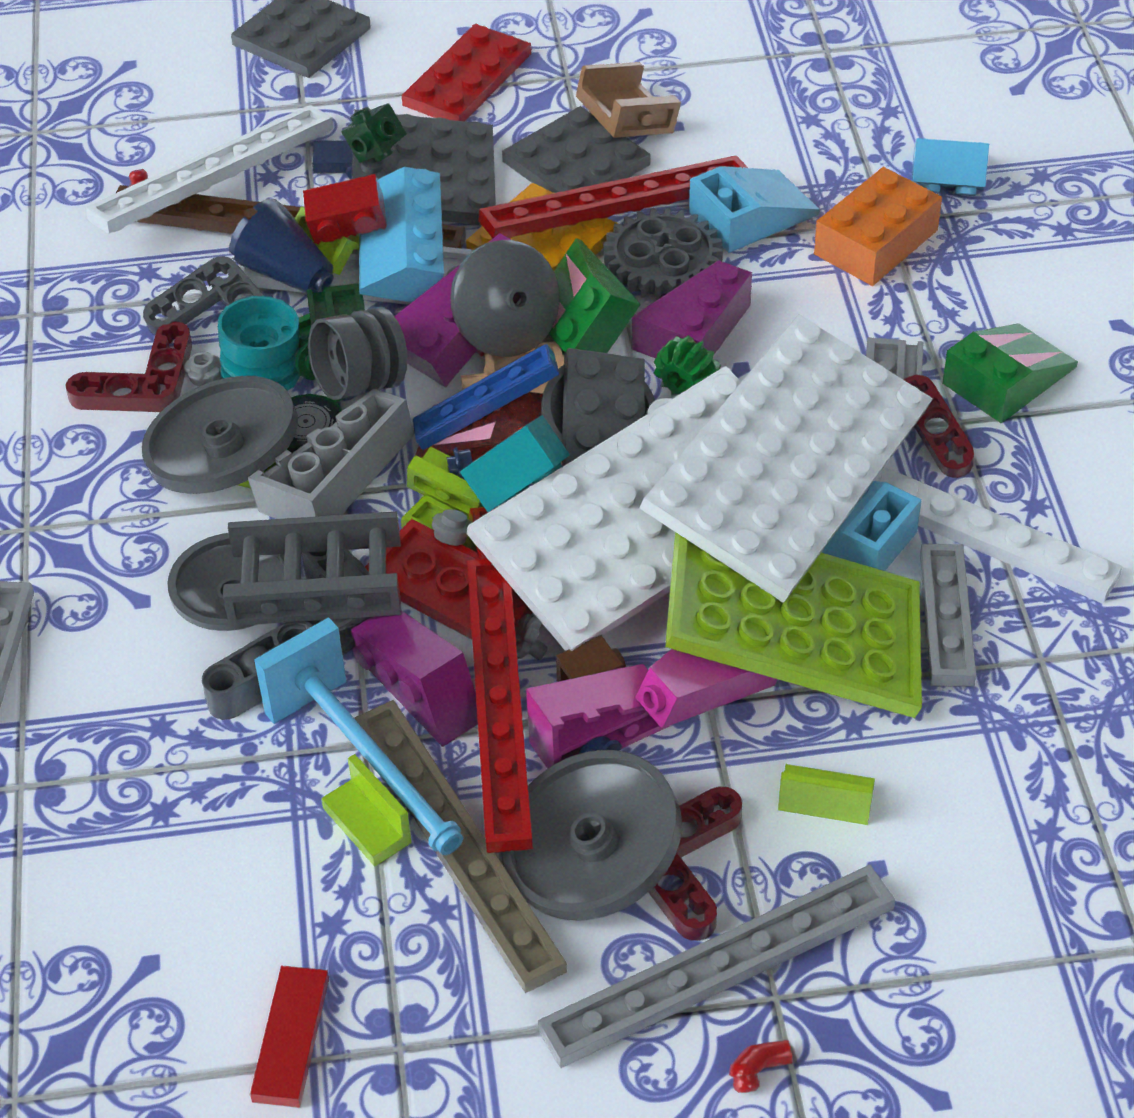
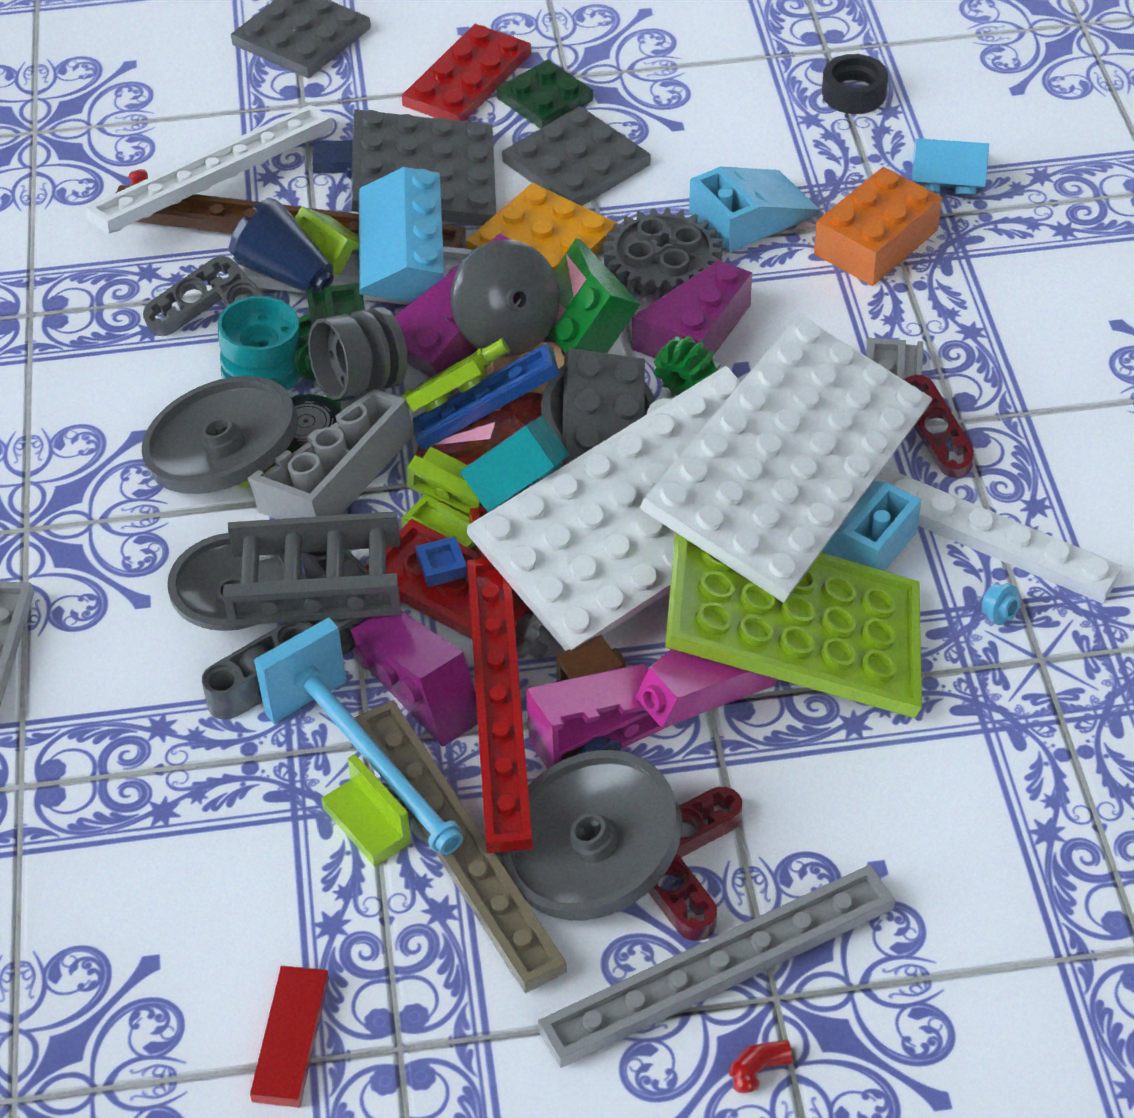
dark red beam [66,321,192,412] -> none
light grey plate [184,352,221,386] -> none
red brick [303,174,387,245] -> none
dark green brick [341,103,407,163] -> none
light grey plate [432,509,472,545] -> none
dark blue plate [447,447,473,480] -> none
red plate [479,155,748,239] -> none
medium nougat panel [576,62,681,138] -> none
lime panel [778,764,875,825] -> none
light grey plate [920,544,976,686] -> none
green slope [942,323,1078,424] -> none
none -> lime plate [399,338,510,412]
none -> blue plate [415,536,468,588]
none -> dark green plate [497,59,593,129]
none -> black tyre [822,54,888,114]
none -> medium azure plate [982,583,1020,625]

